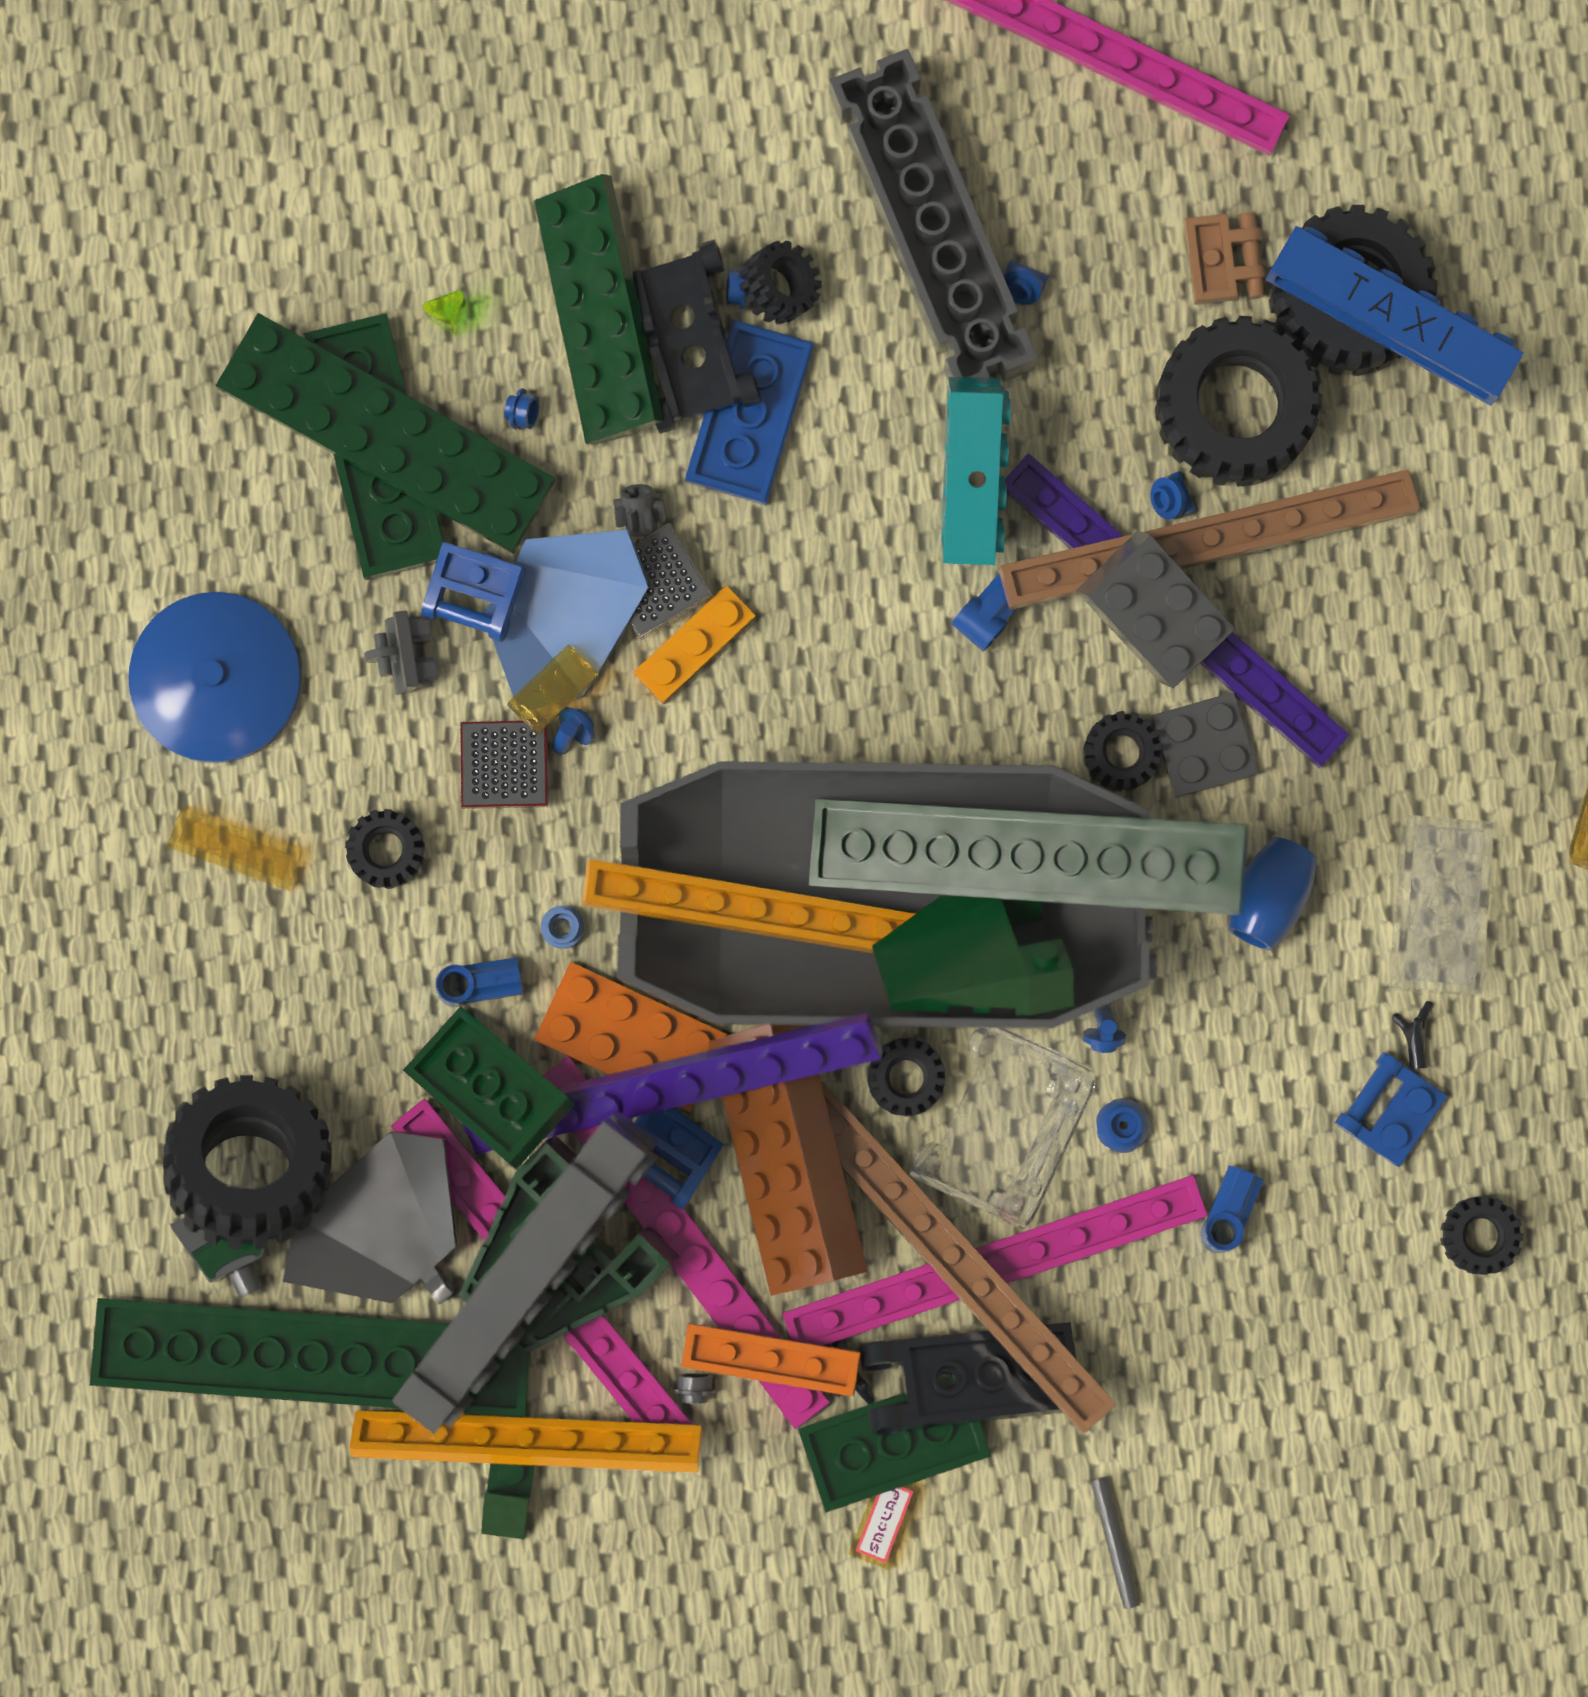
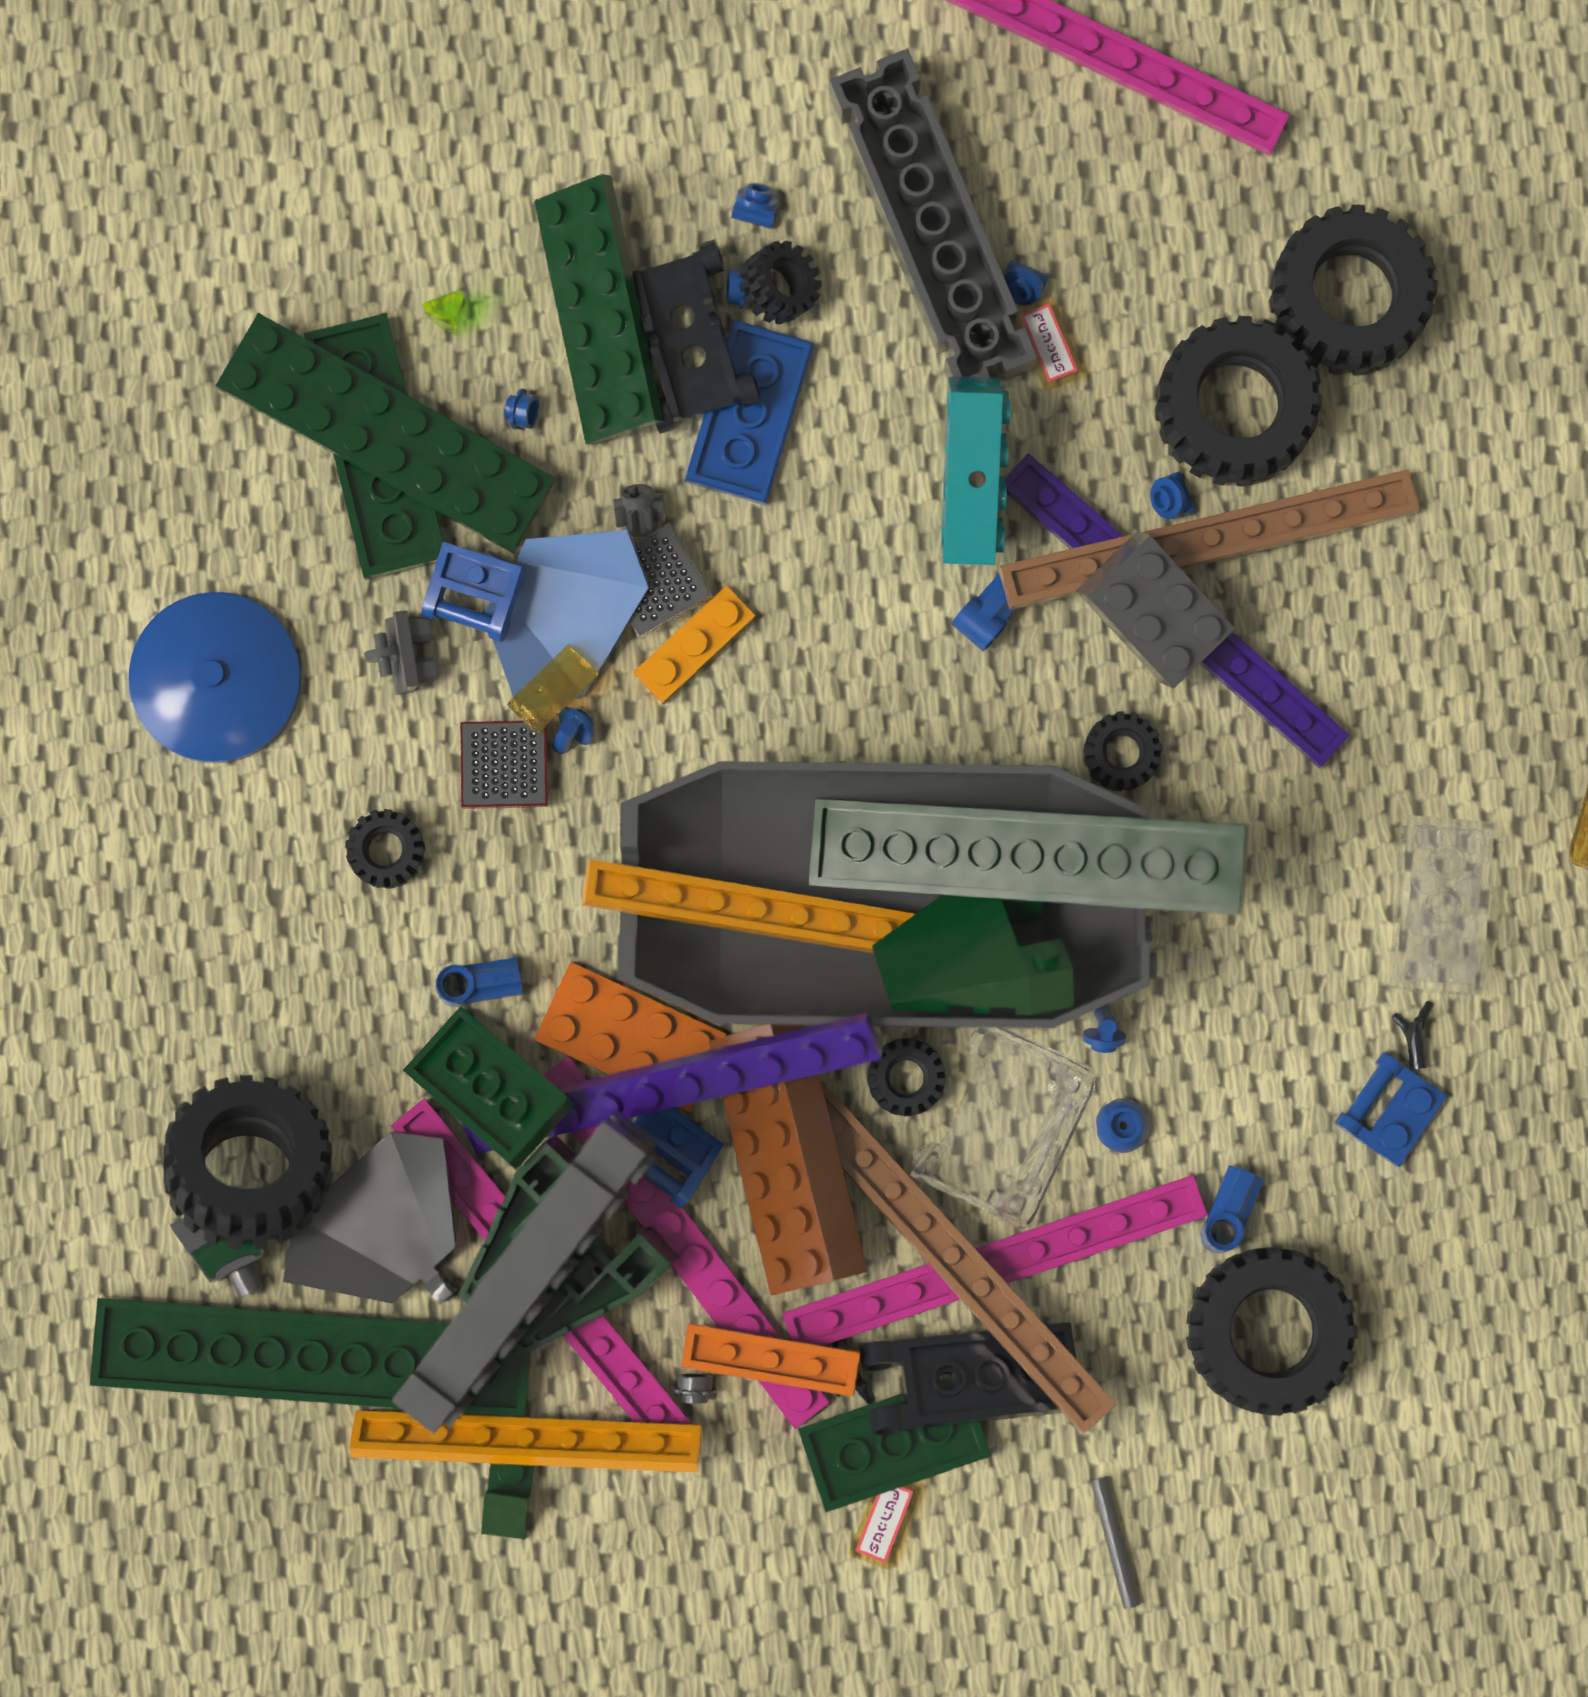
clear yellow tile [167,807,304,891] -> none
medium blue plate [541,906,584,949] -> none
dark grey plate [1151,692,1258,798] -> none
medium nougat plate [1184,212,1267,305] -> none
blue piece [1228,837,1317,951] -> none
blue brick [1266,226,1524,406] -> none
black tyre [1440,1196,1524,1275] -> none
none -> blue plate [731,183,779,229]
none -> tile [1015,297,1085,392]
none -> black tyre [1186,1248,1358,1416]

